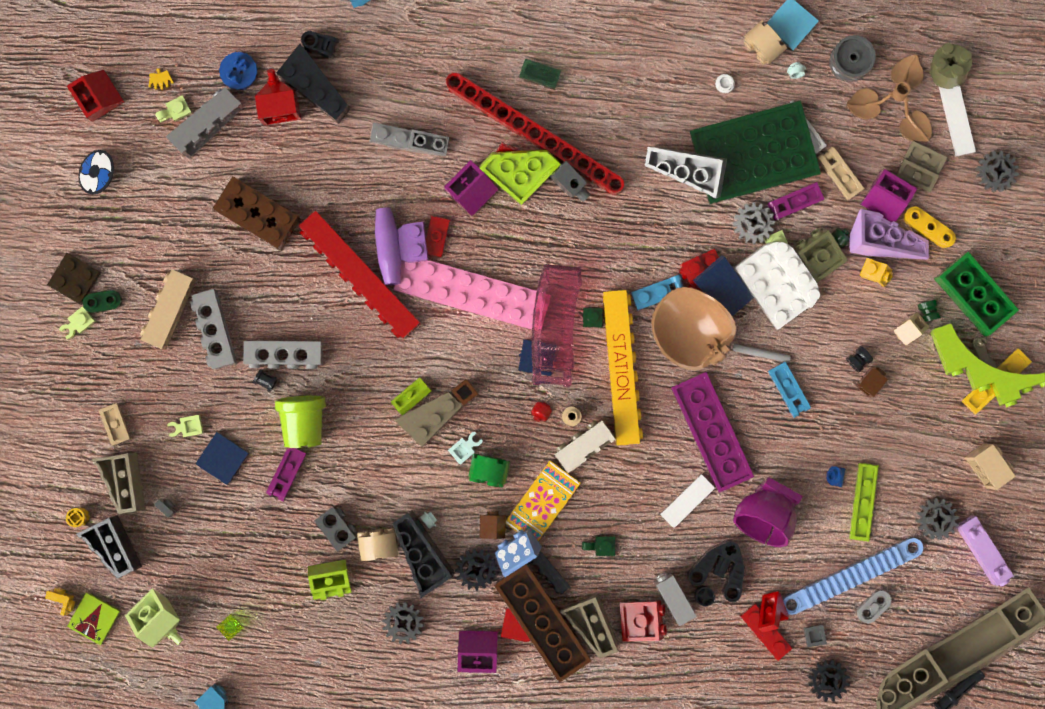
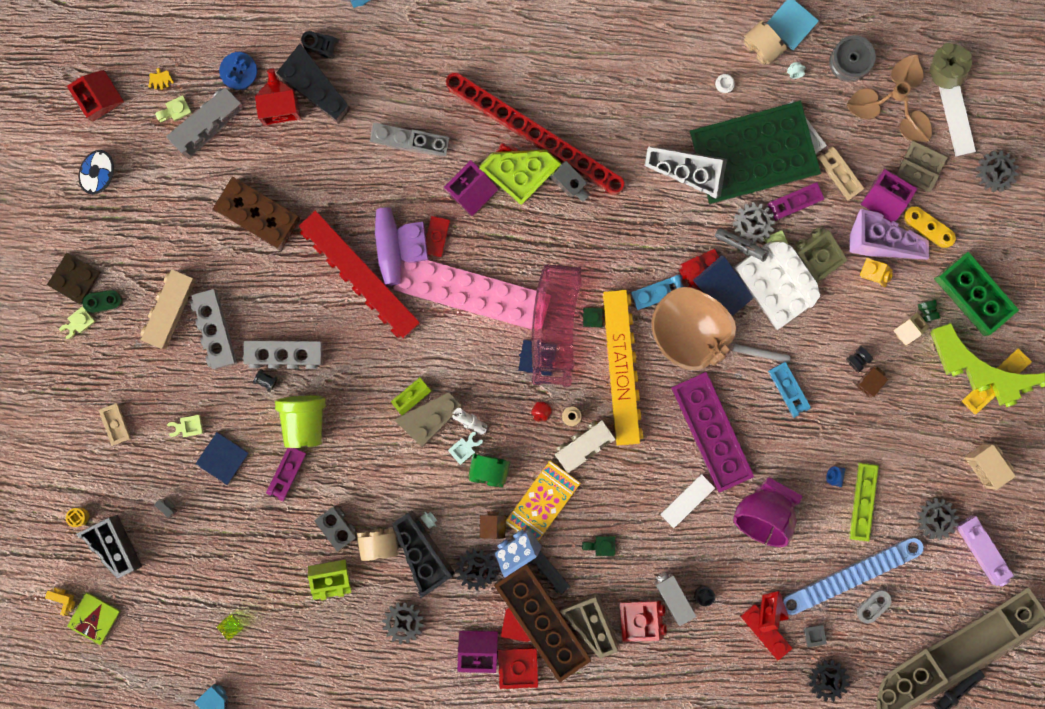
dark tan wedge [92,452,145,514] -> none
yellowish green piece [125,588,184,648] -> none
reddish brown brick [451,379,479,406] -> none
clear green plate [519,59,561,90] -> none
black connector [687,540,745,602] -> none
dark green piece [832,228,850,248] -> none
dark tan arm [972,337,998,368] -> none
none -> white pin [453,408,488,435]
none -> red plate [498,648,538,689]
none -> dark grey pin [715,227,769,262]

